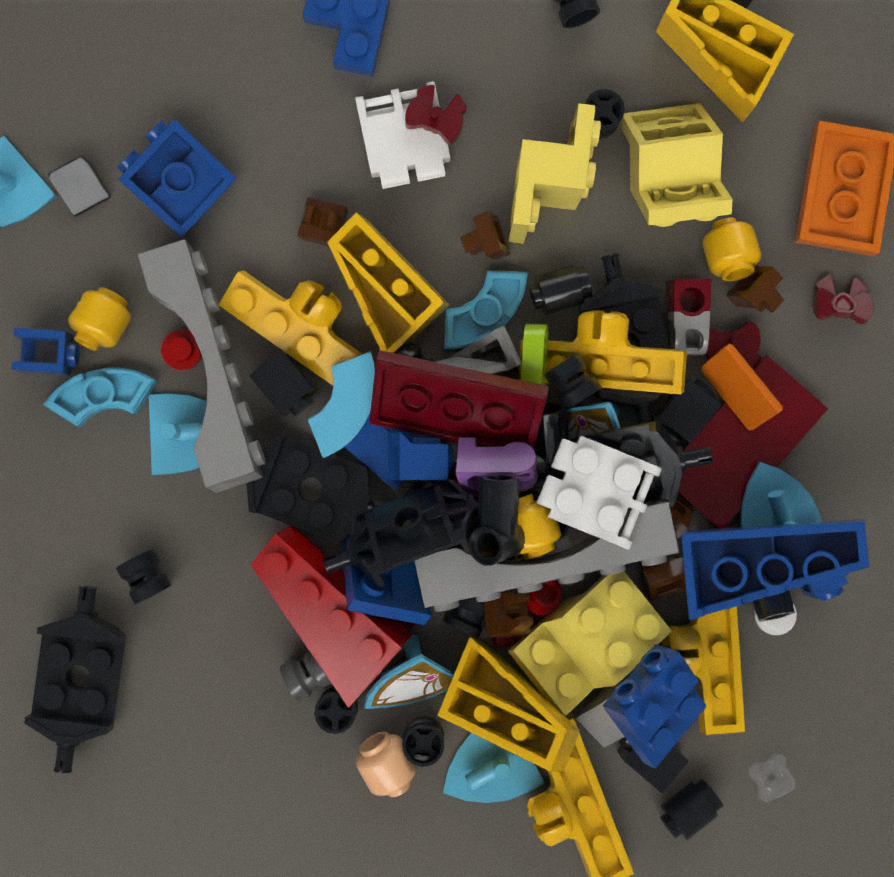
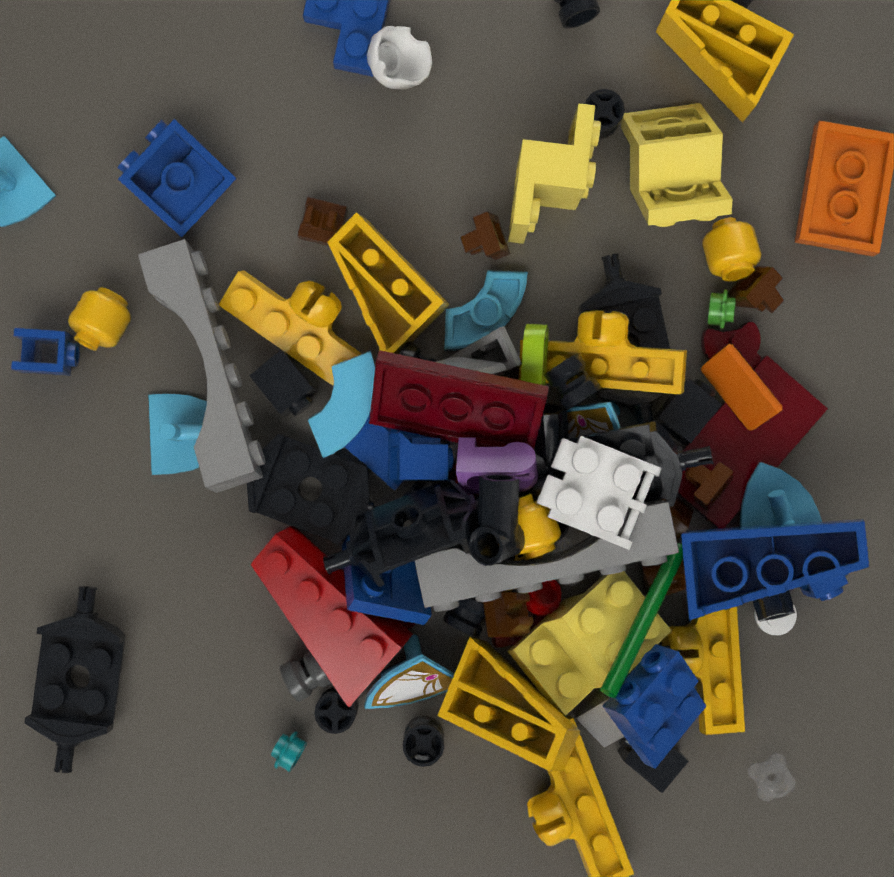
medium azure tile [43,367,158,427] -> none
slope [48,156,110,217] -> none
black wheel [116,549,172,605] -> none
red plate [161,330,202,371] -> none
white plate [355,81,450,189] -> none
light nougat head [355,731,417,797] -> none
dark red piece [405,85,467,144] -> none
medium azure shield [443,733,545,803] -> none
black brick [529,265,592,315] -> none
black brick [659,779,723,841] -> none
leg [666,279,712,355] -> none
dark red piece [812,275,874,325] -> none
none -> teal plate [271,731,307,772]
none -> white hair [367,26,433,90]
none -> green bar [600,543,683,698]
none -> reddish brown tile [684,461,733,511]
none -> bright green plate [708,289,736,330]

